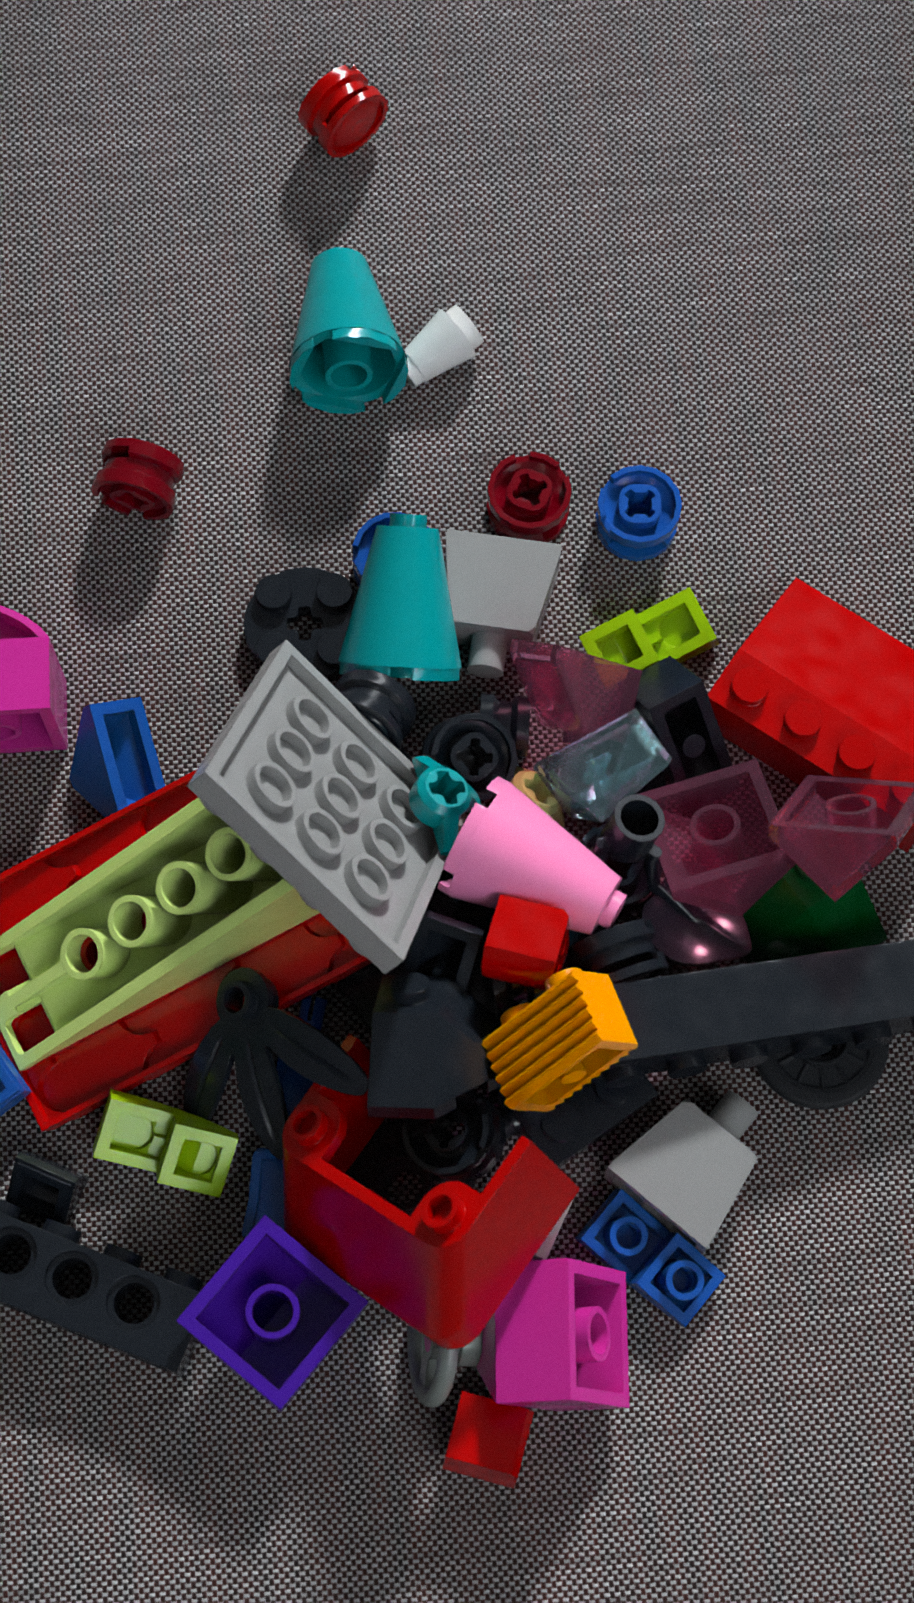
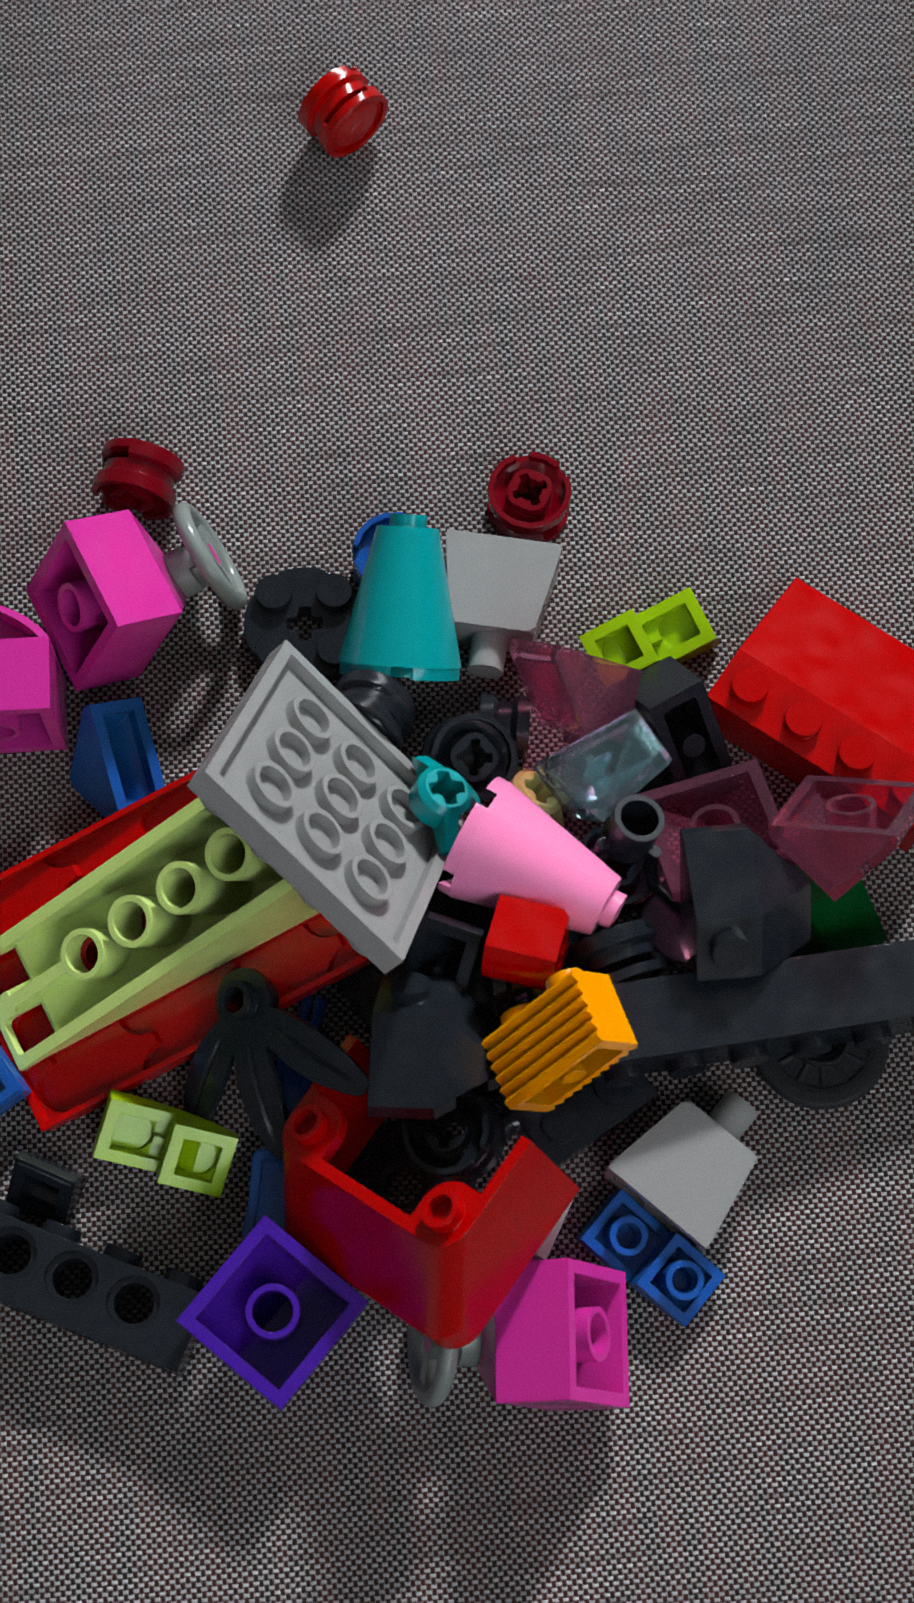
teal cone [289,247,409,414] -> none
white cone [404,305,484,388] -> none
red piece [442,1391,534,1489] -> none
blue wheel [595,465,682,562] -> none
none -> dark pink piece [26,502,248,692]
none -> black slope [680,823,811,982]

